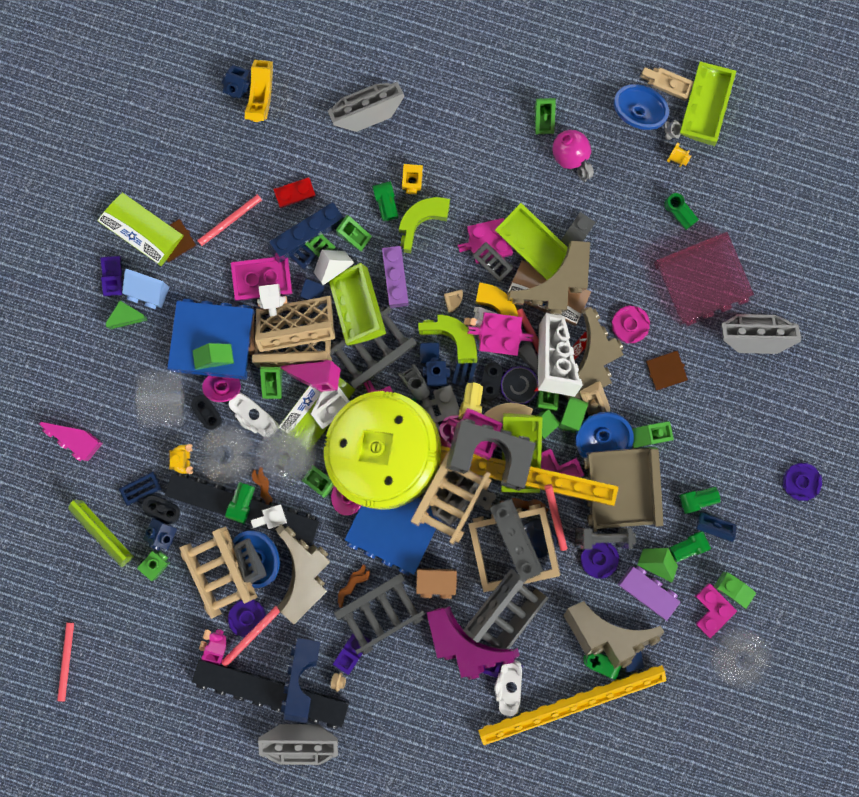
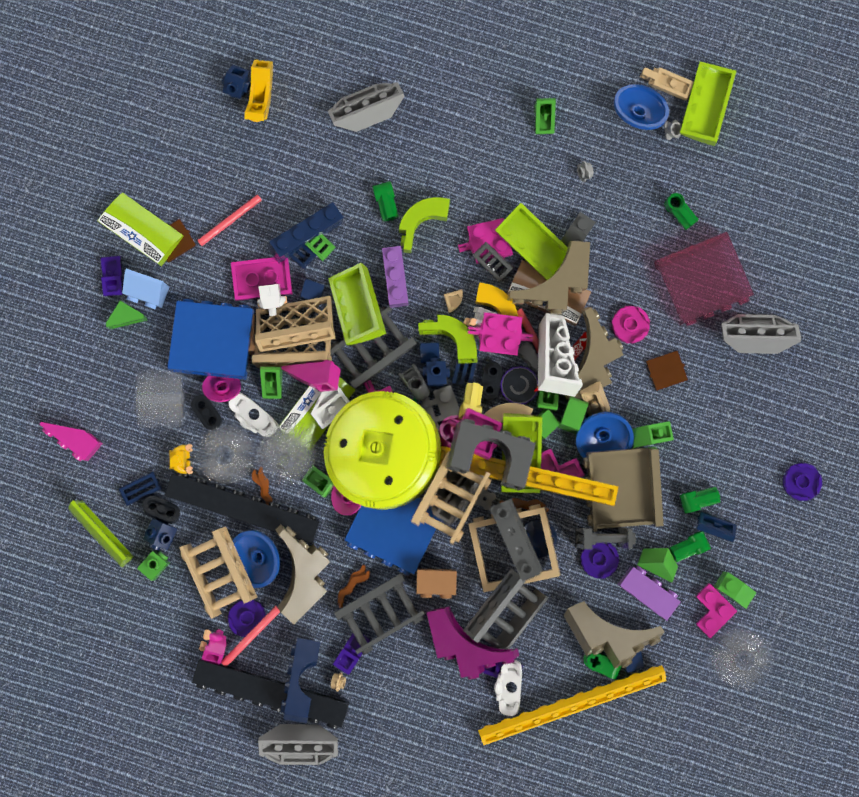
coral bar [57,622,74,701] -> none
bright green slope [193,343,234,370] -> none
green piece [225,482,255,524] -> none
dark grey slope [233,538,266,583] -> none
white plate [251,504,287,529] -> none
red plate [274,177,316,208] -> none
white slope [314,250,354,285] -> none
bright green slope [336,215,372,251] -> none
yellow brick [402,164,423,194] -> none
coral bar [544,484,567,551] -> none
dark pink cylinder [552,130,591,169] -> none
yellow brick [667,142,691,168] -> none

